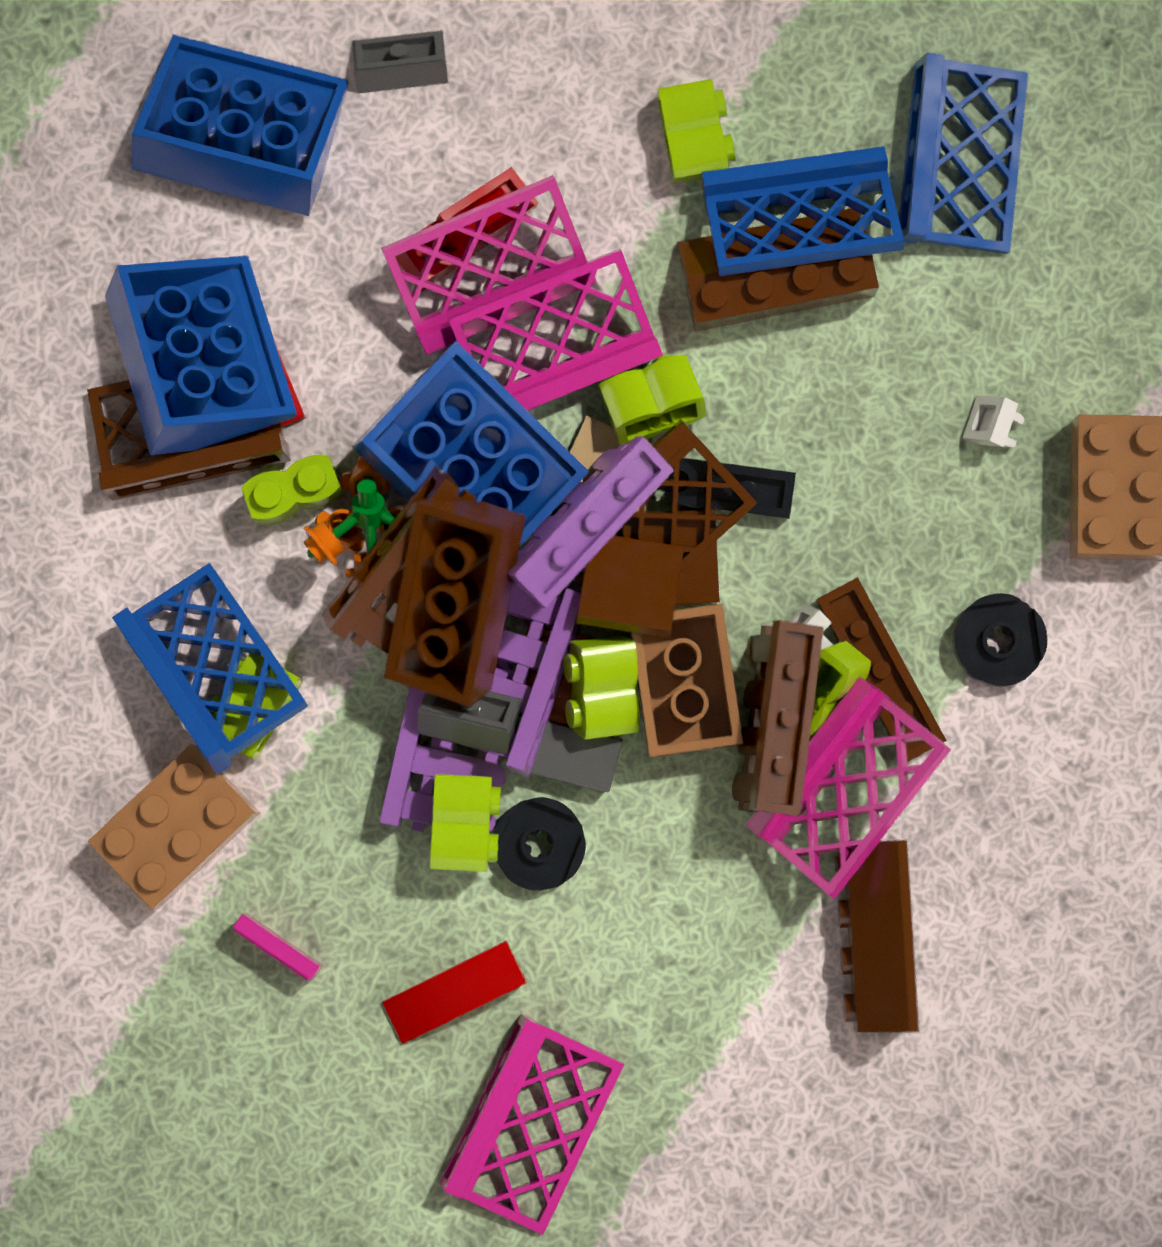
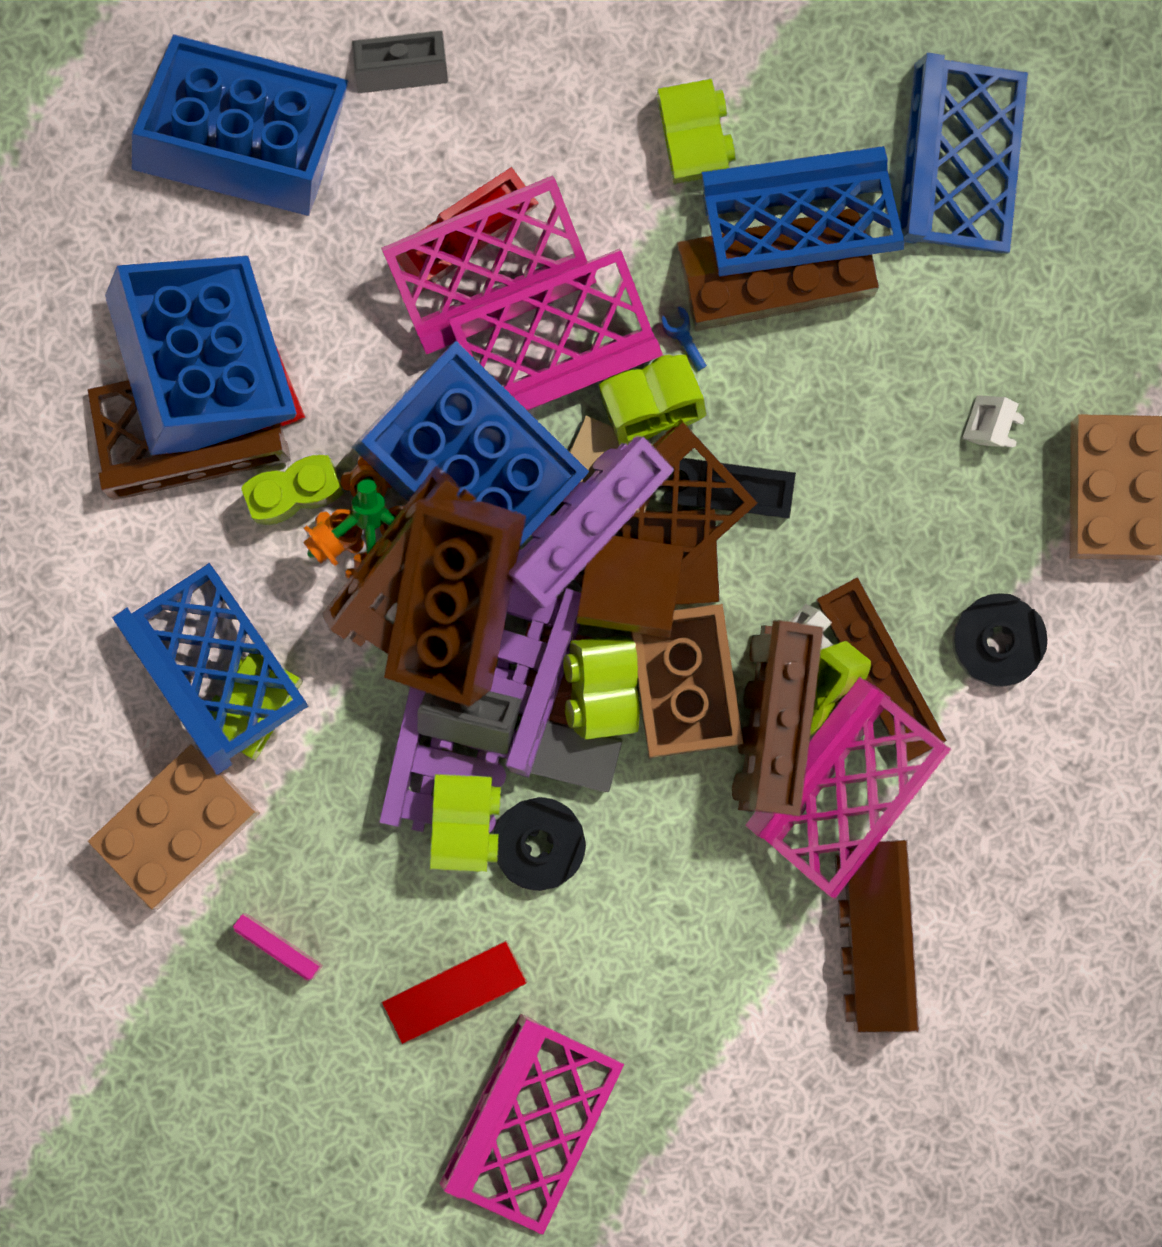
none -> blue hand [662,307,707,372]

